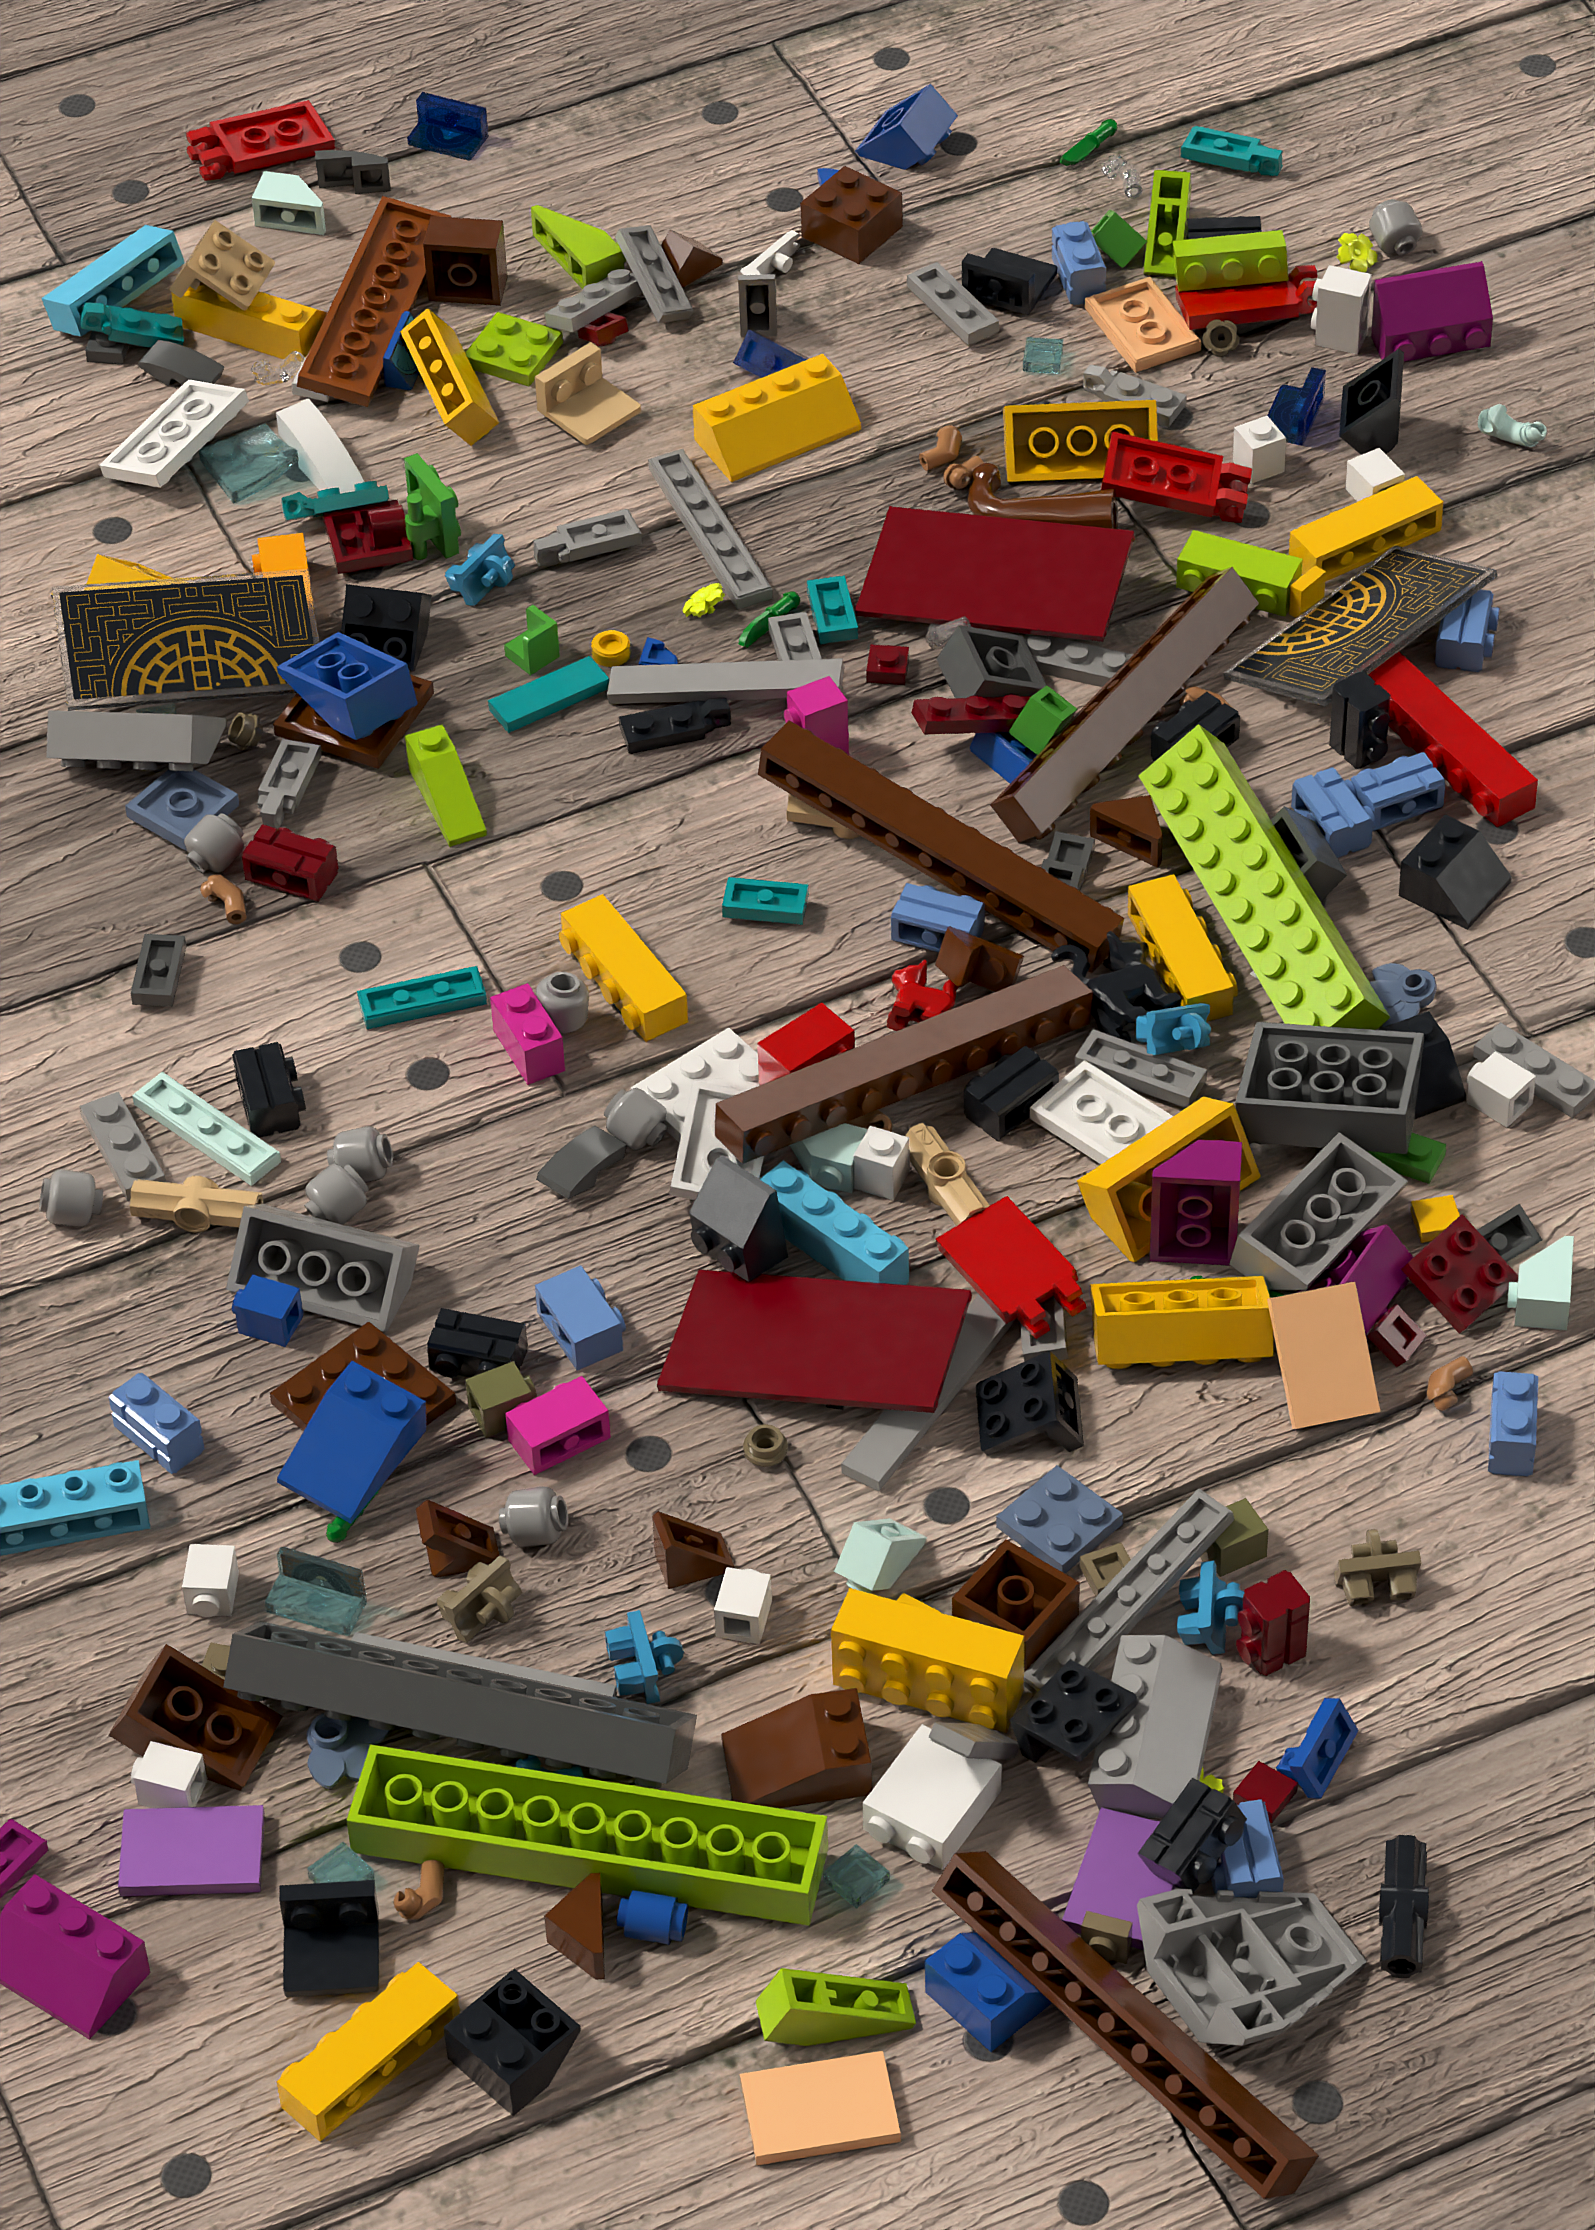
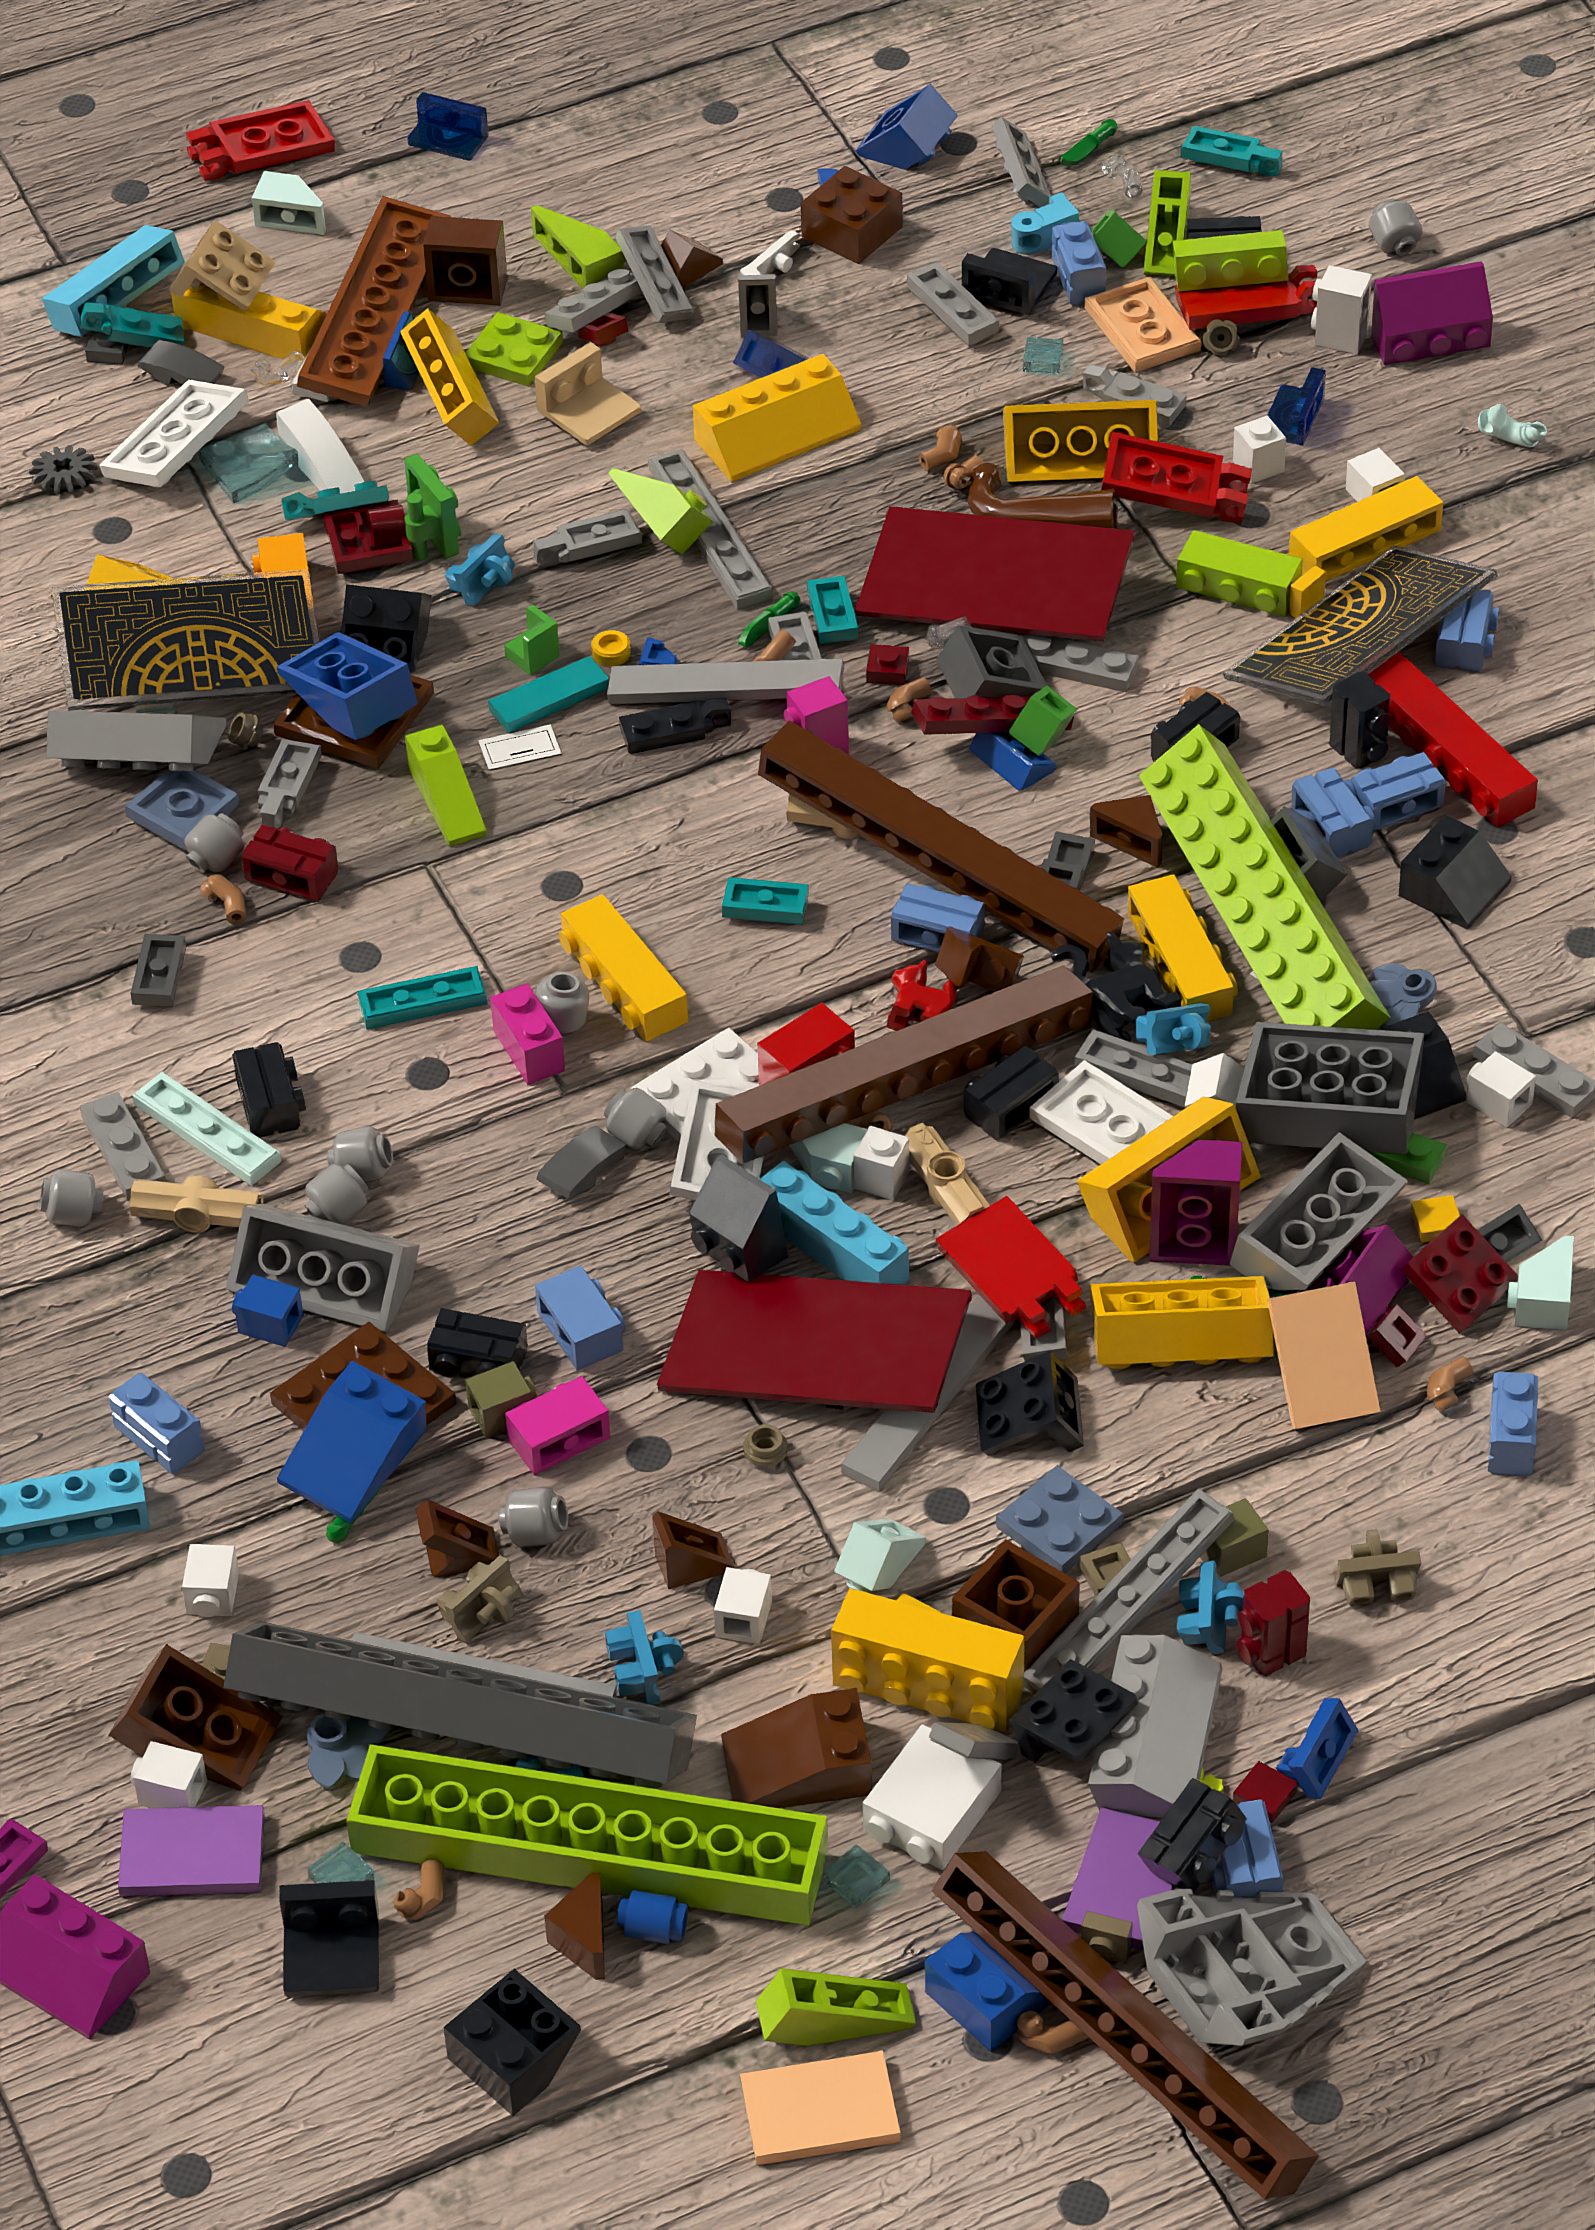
clear light blue panel [265,1547,367,1637] -> none
yellow brick [276,1962,460,2142] -> none
dark grey slope [315,150,391,194] -> none
neon yellow plant [683,583,725,618] -> none
brick [990,567,1259,843] -> none
neon yellow plant [1336,233,1378,273] -> none
black slope [1339,349,1404,455] -> none
black piece [1379,1835,1429,1978] -> none
none -> dark grey gear [29,445,97,493]
none -> white sticker [478,724,562,770]
none -> slope [608,468,713,554]
none -> medium nougat arm [753,629,796,661]
none -> medium nougat arm [887,677,931,722]
none -> light grey plate [992,117,1051,207]
none -> medium azure leg [1011,192,1080,255]
none -> medium nougat arm [1016,2011,1090,2054]
none -> white brick [1185,1053,1244,1108]

